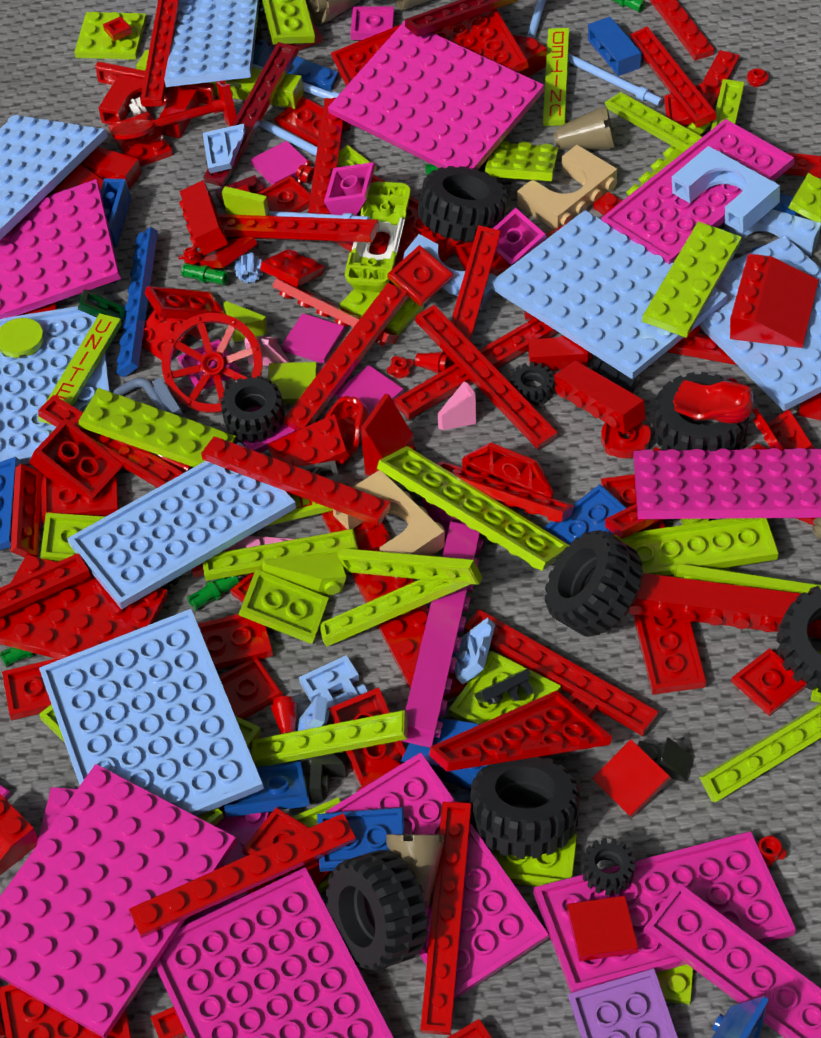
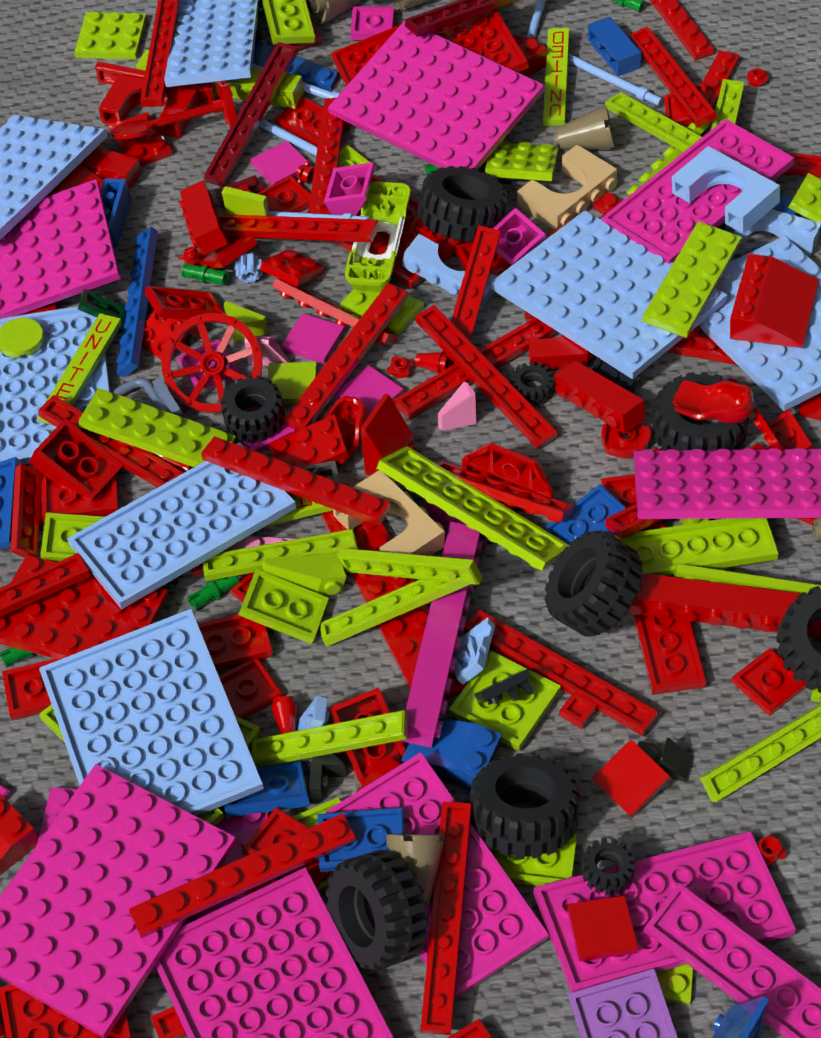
red plate [103,16,132,41] -> none
white plate [129,97,147,116] -> none
light blue wing [203,124,246,173] -> none
light blue plate [299,655,367,709] -> none
red tile [387,245,454,307] -> none
red wing [429,690,612,772] -> none

